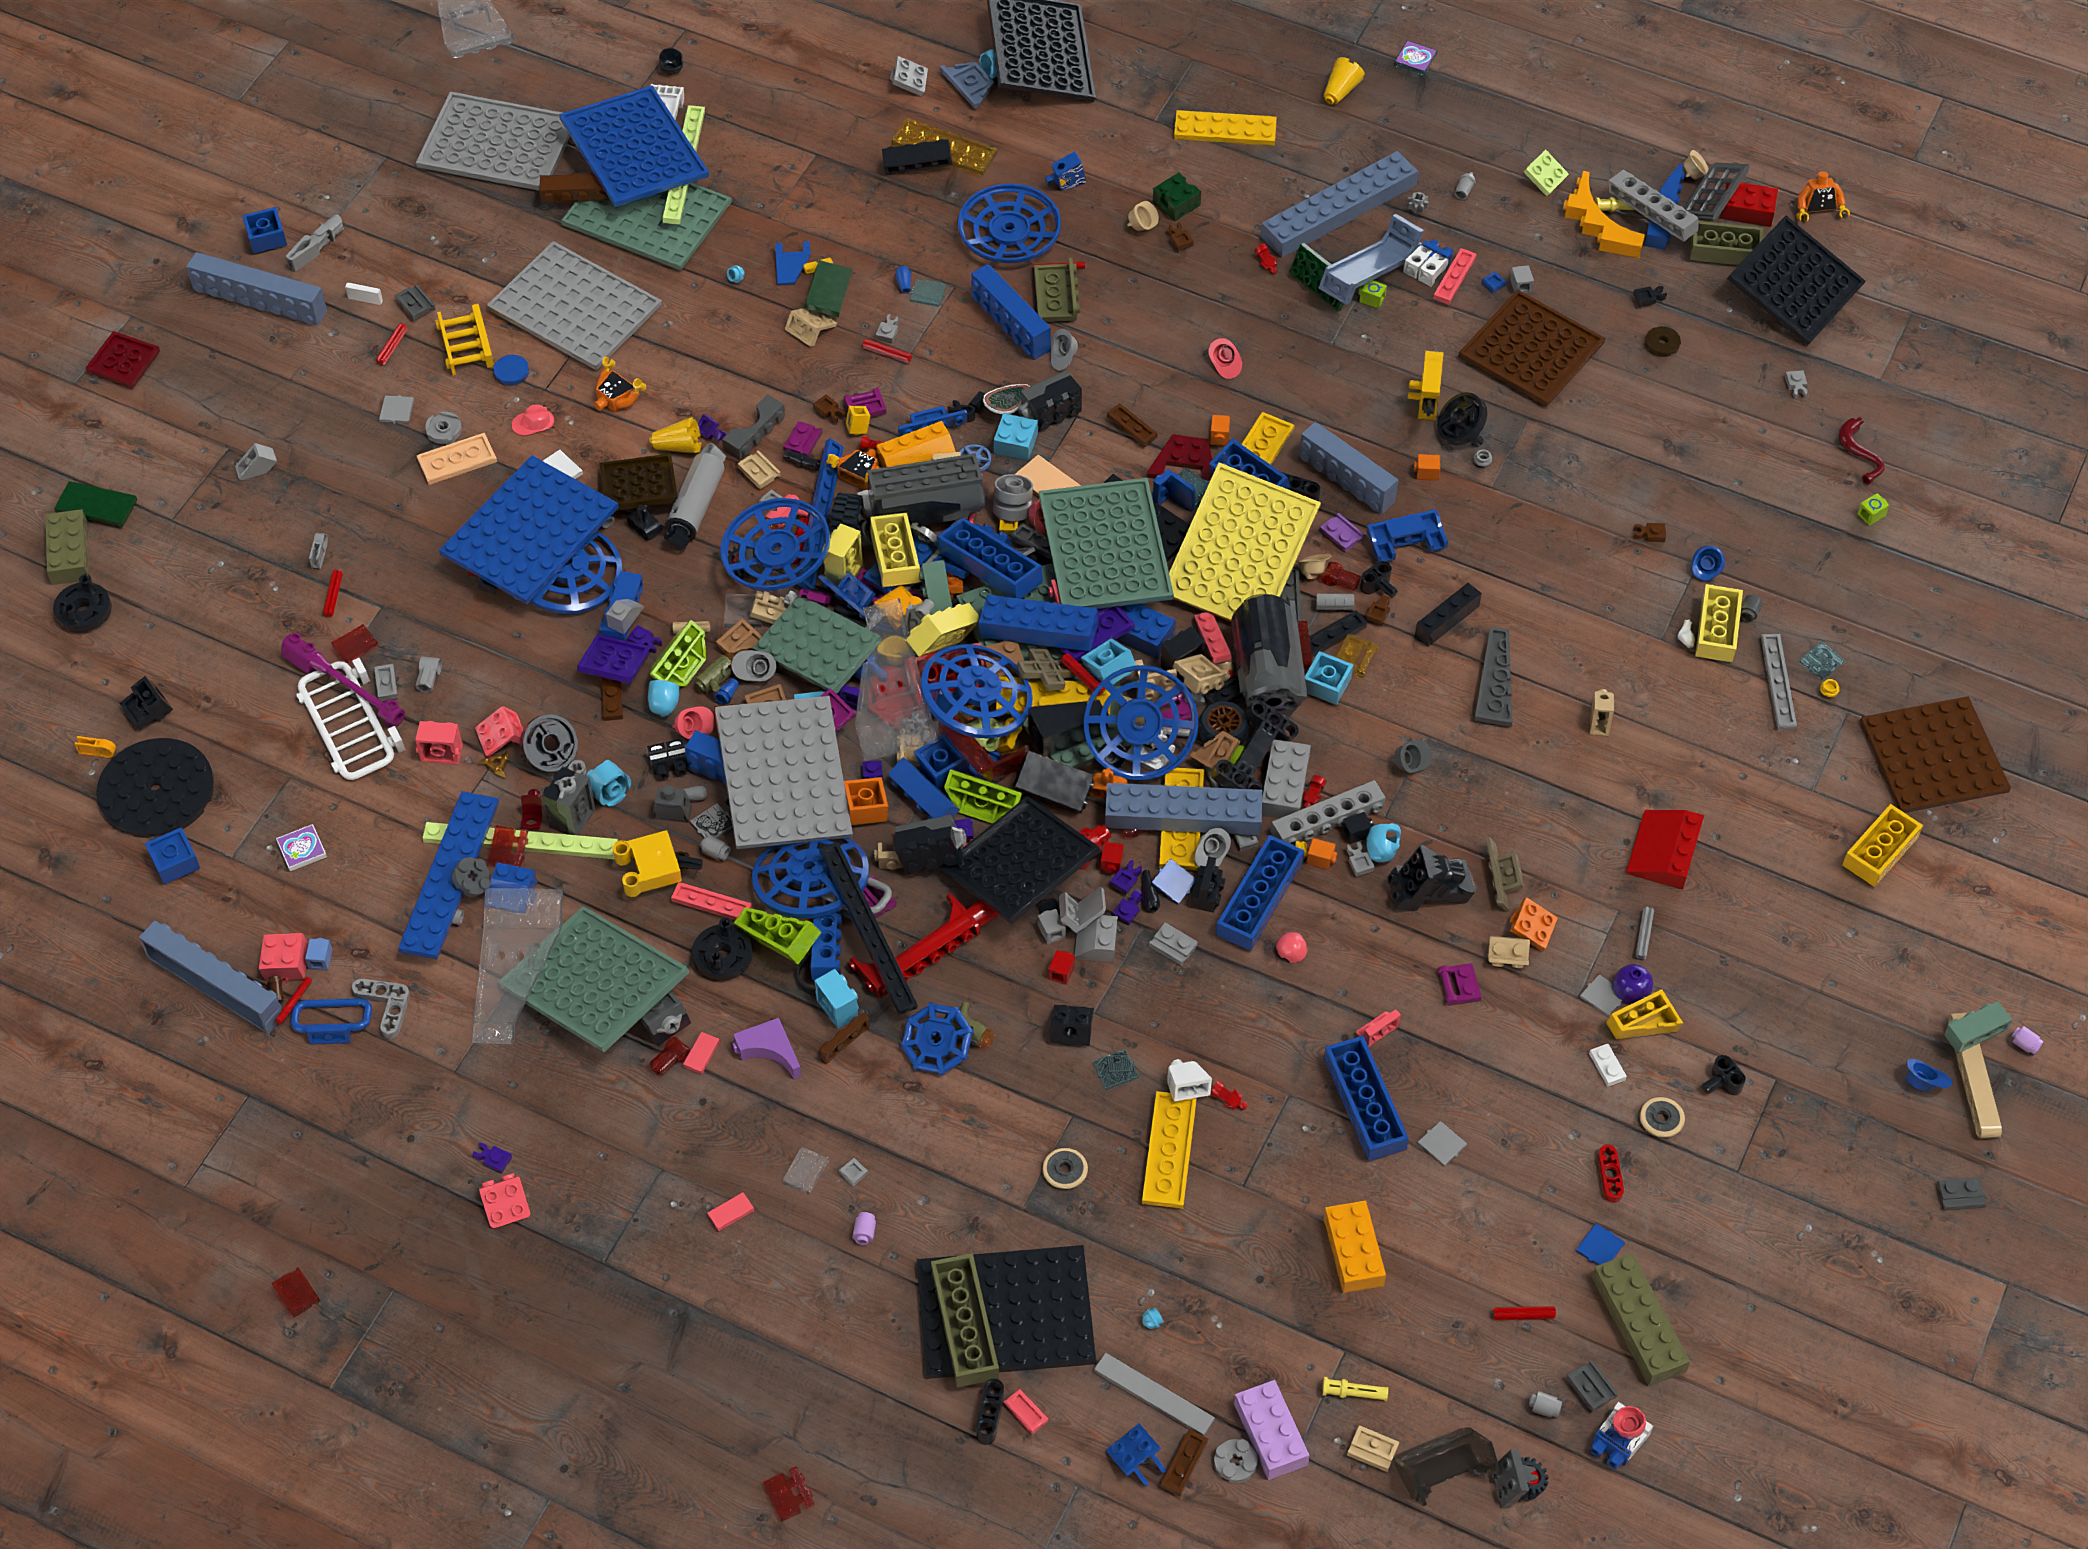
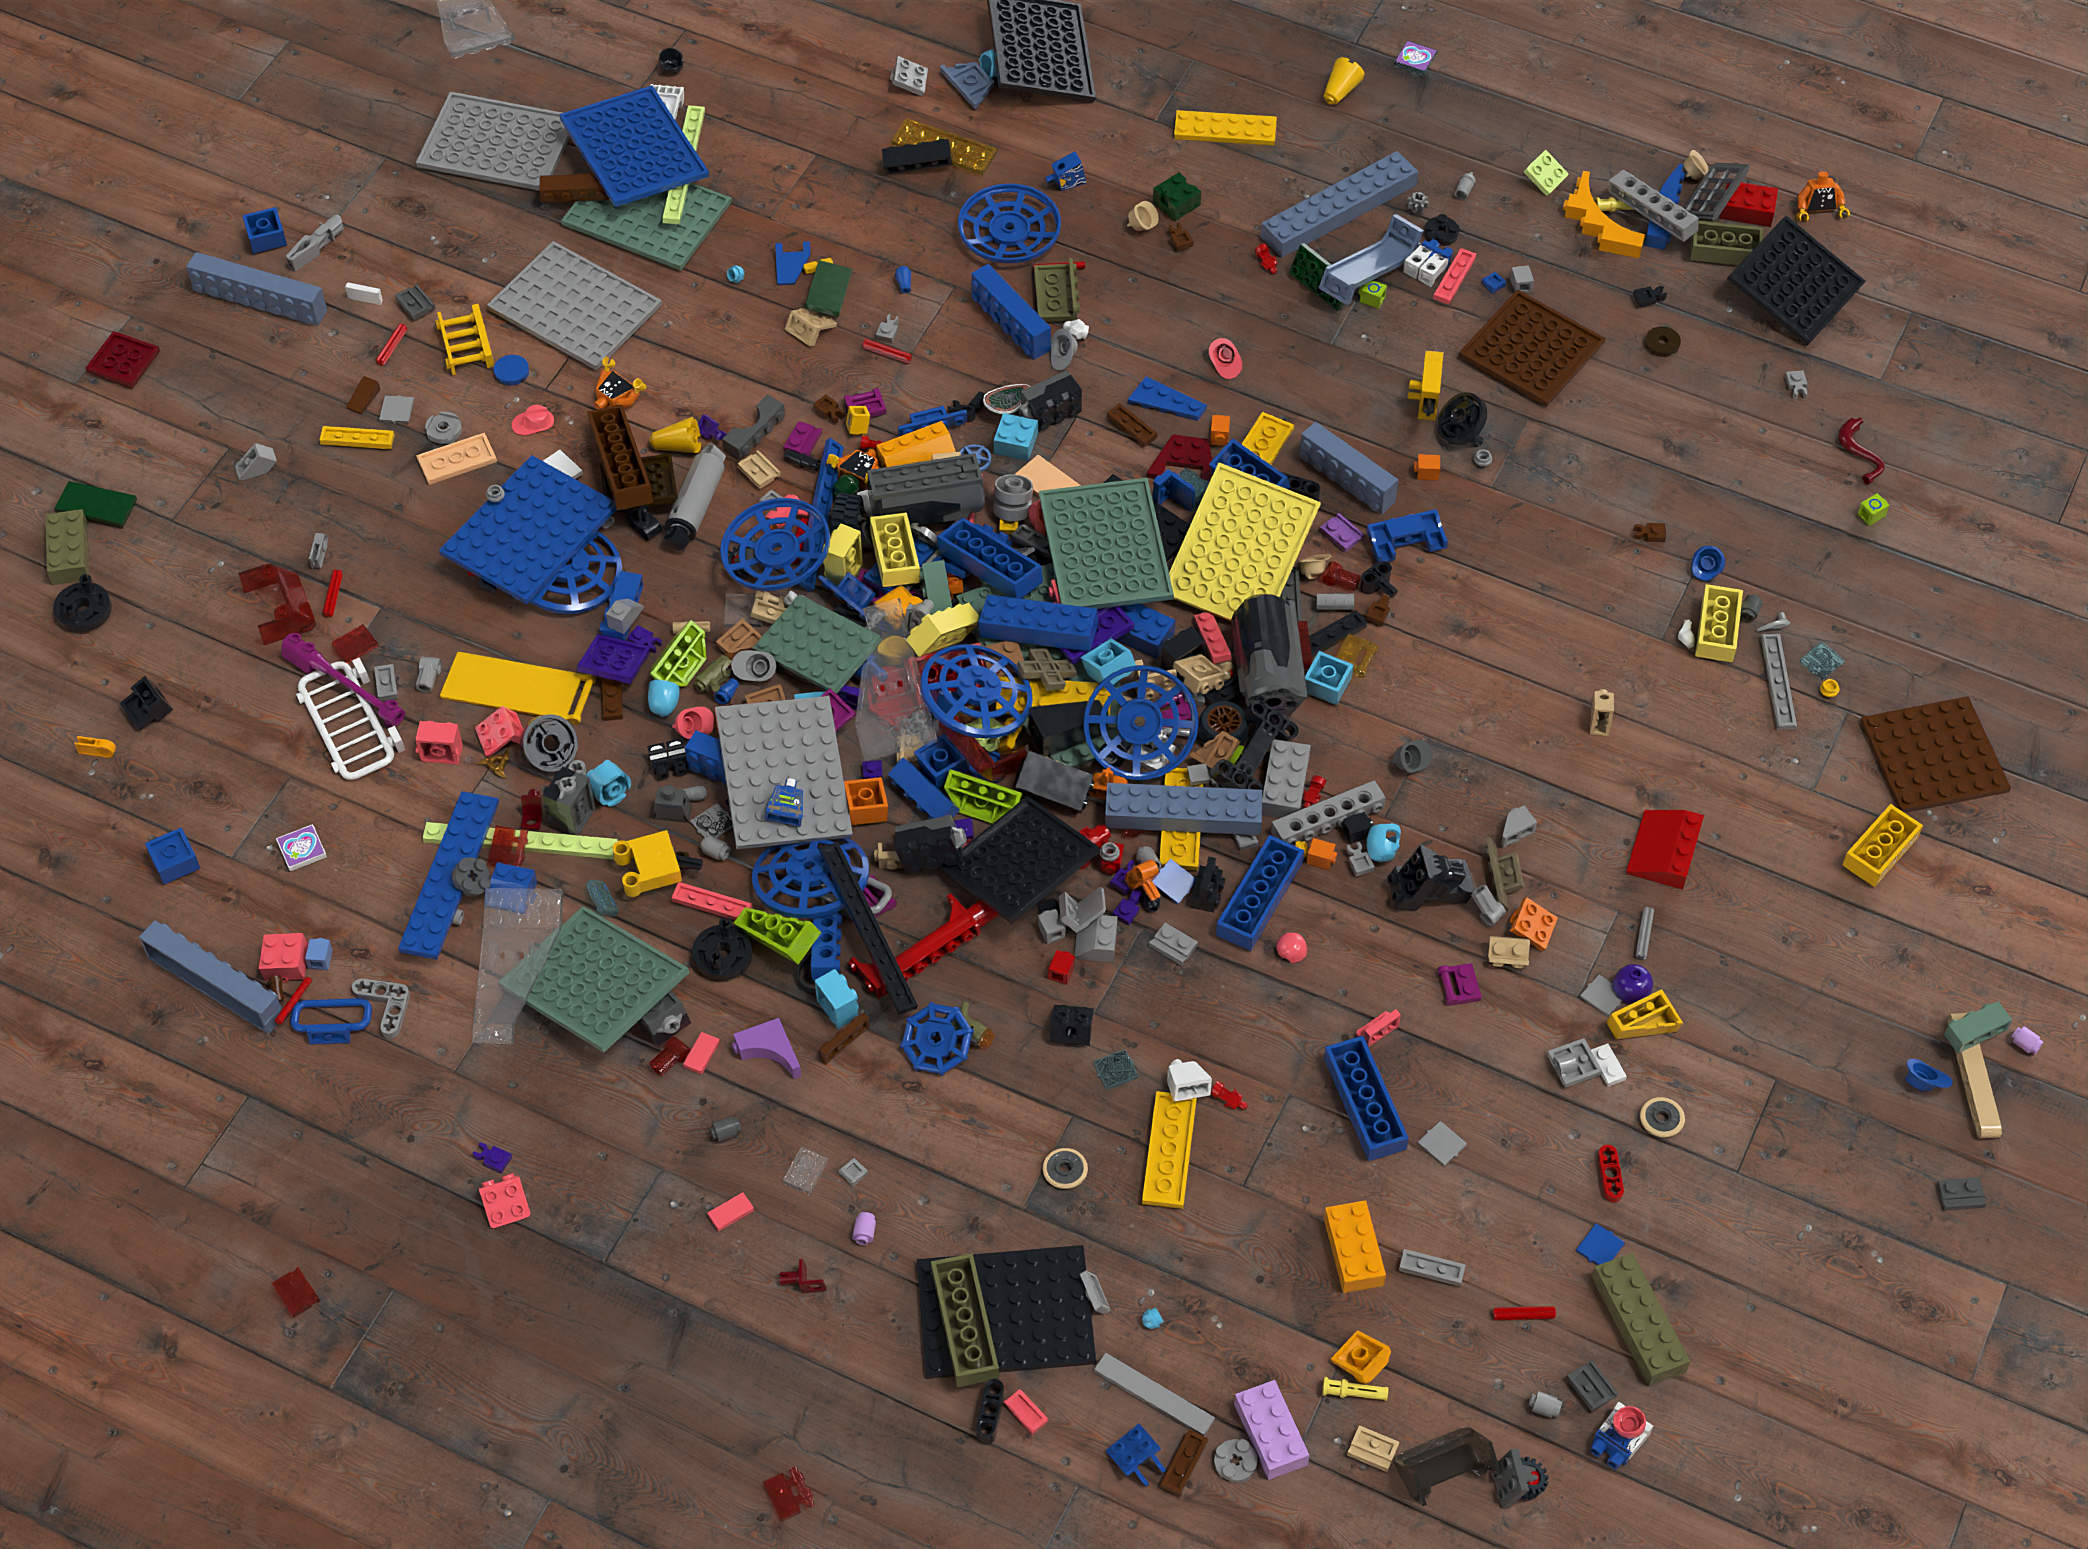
black plate [97,738,214,838] -> none
magenta plate [799,589,834,606] -> none
clear light blue piece [910,278,946,307] -> none
red axle [1061,653,1105,696] -> none
light grey piece [1195,828,1231,867] -> none
black brick [1415,582,1482,647] -> none
dark grey wing [1474,627,1513,727] -> none
black beam [1702,1055,1746,1095] -> none
none -> clear red windscreen [238,564,316,646]
none -> yellow plate [319,426,395,449]
none -> reddish brown slope [346,376,380,414]
none -> yellow flag [440,652,597,725]
none -> light grey plate [486,485,505,502]
none -> clear light blue plate [585,880,619,916]
none -> reddish brown brick [587,405,653,510]
none -> dark grey brick [709,1116,741,1142]
none -> blue torso [764,778,803,827]
none -> dark red bracket [779,1259,827,1293]
none -> dark green head [833,474,860,496]
none -> white rock [1062,319,1089,340]
none -> light grey plate [1080,1271,1111,1315]
none -> light grey plate [1100,842,1120,861]
none -> orange beam [1125,859,1160,901]
none -> blue wing [1127,376,1207,421]
none -> light grey piece [1136,846,1161,869]
none -> light grey tile [1187,764,1210,786]
none -> light orange slope [1331,1330,1391,1384]
none -> light grey plate [1399,1249,1466,1287]
none -> black plate [1425,214,1459,246]
none -> light grey piece [1471,885,1506,927]
none -> light grey slope [1501,805,1537,848]
none -> light grey plate [1547,1038,1602,1088]
none -> light grey bar [1756,612,1791,632]

